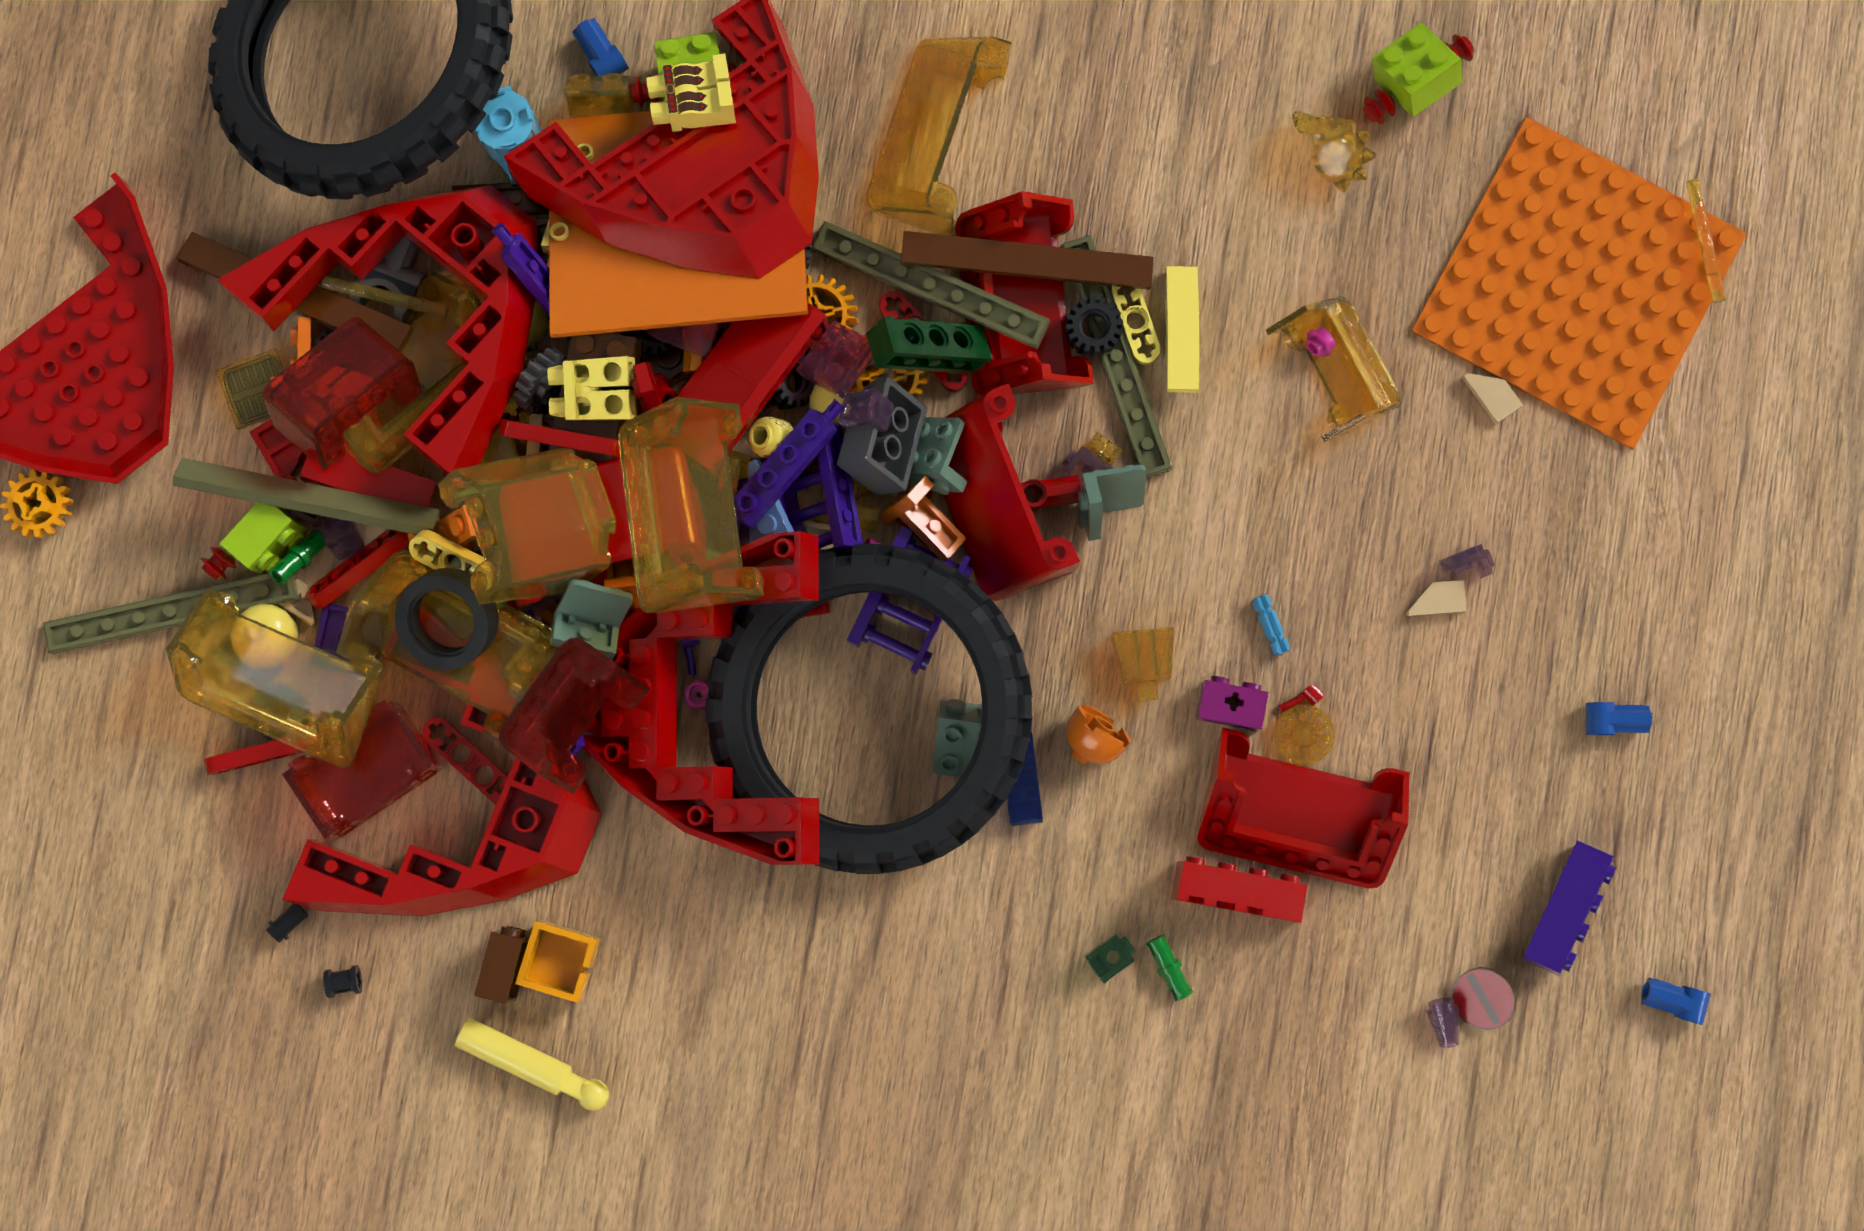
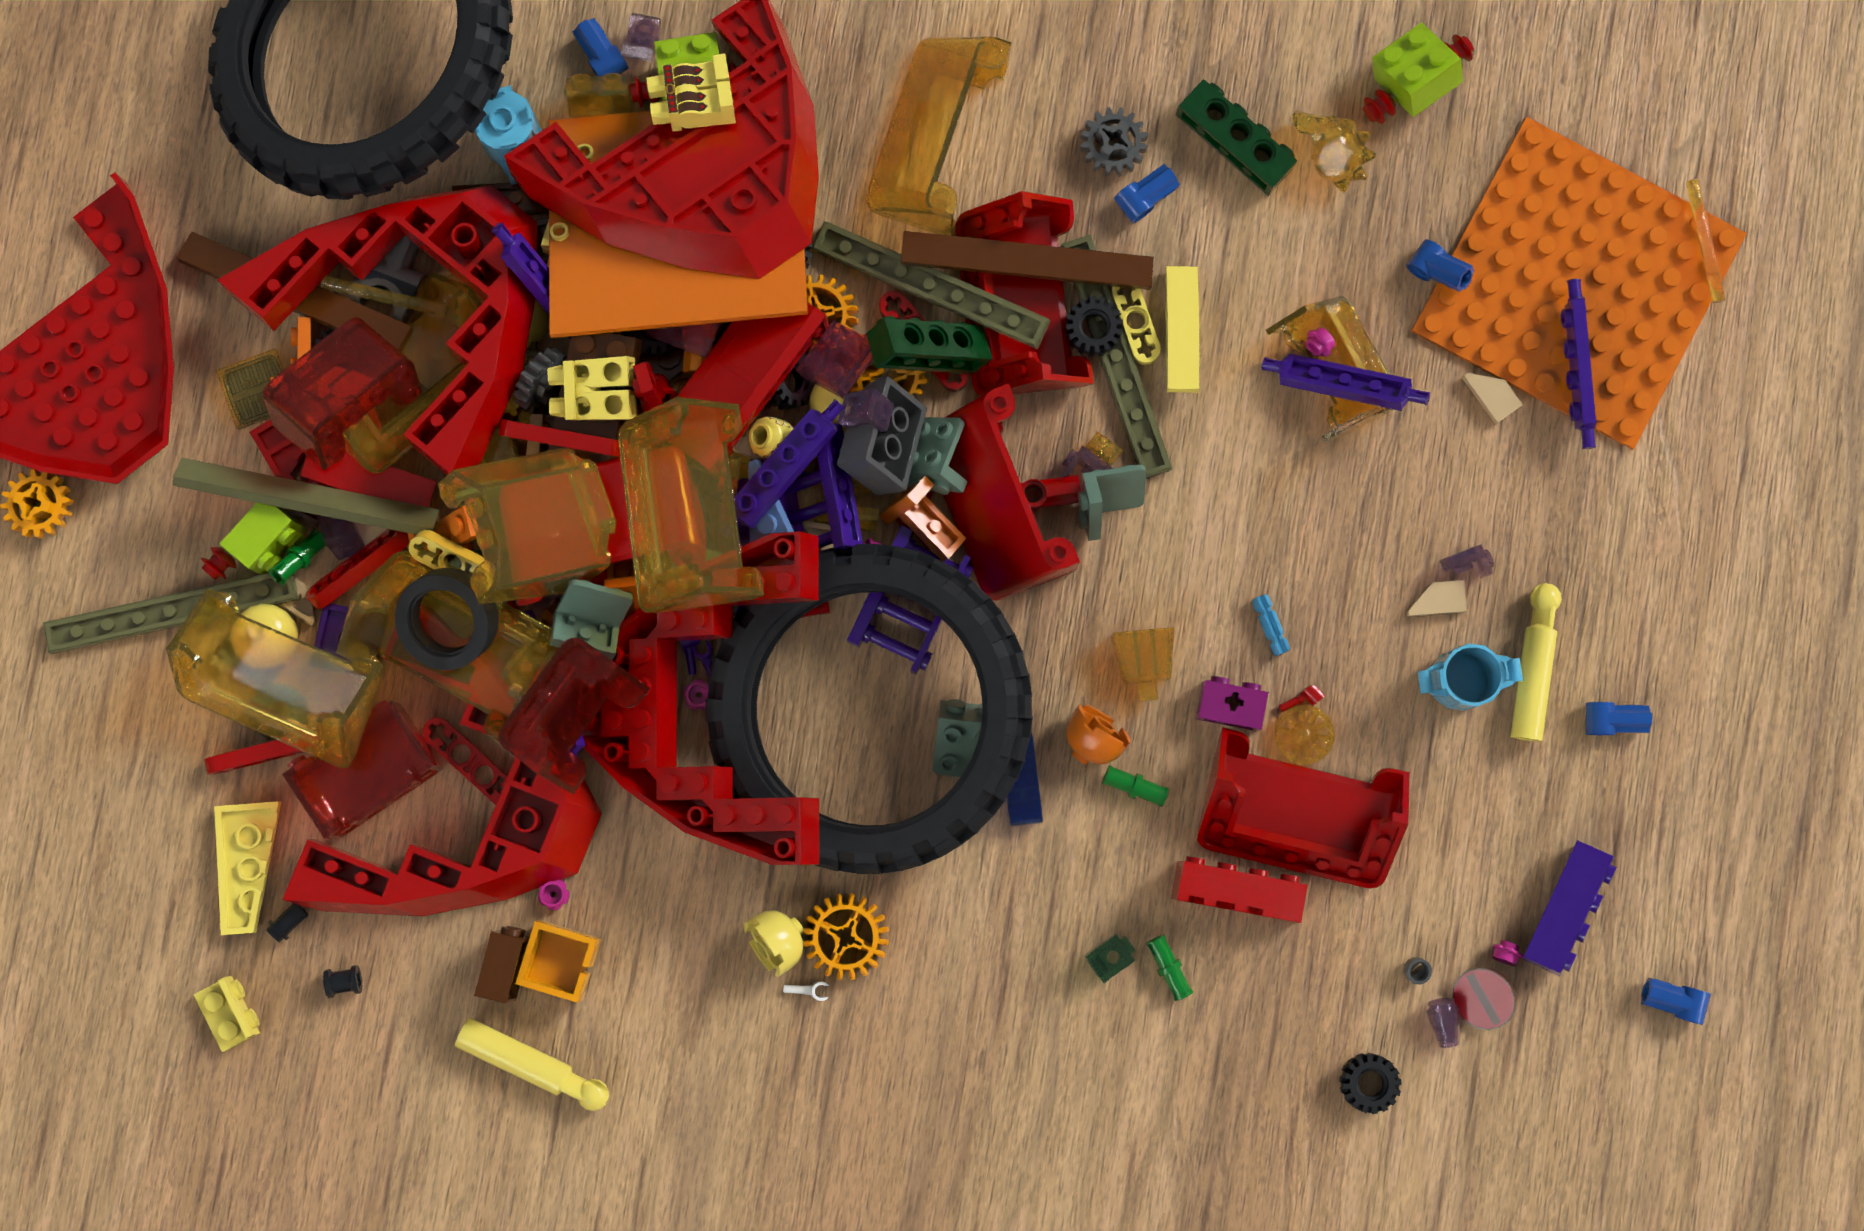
none -> light yellow bracket [194,976,260,1052]
none -> light yellow wing [214,801,282,935]
none -> dark pink plate [538,879,570,910]
none -> bracket [621,13,661,61]
none -> dark purple hand [693,640,714,682]
none -> light yellow cylinder [743,910,804,977]
none -> white hand [783,981,829,1001]
none -> light orange gear [803,893,889,980]
none -> dark grey gear [1080,107,1148,177]
none -> green pin [1102,765,1169,807]
none -> blue piece [1113,164,1180,224]
none -> dark green brick [1176,79,1297,196]
none -> dark purple plate [1262,353,1430,411]
none -> black tyre [1339,1053,1402,1114]
none -> dark grey hinge [1403,957,1432,985]
none -> blue piece [1406,239,1474,292]
none -> medium azure container [1417,643,1523,711]
none -> dark pink plate [1492,940,1523,967]
none -> light yellow piece [1510,583,1562,742]
none -> dark purple plate [1561,279,1596,449]

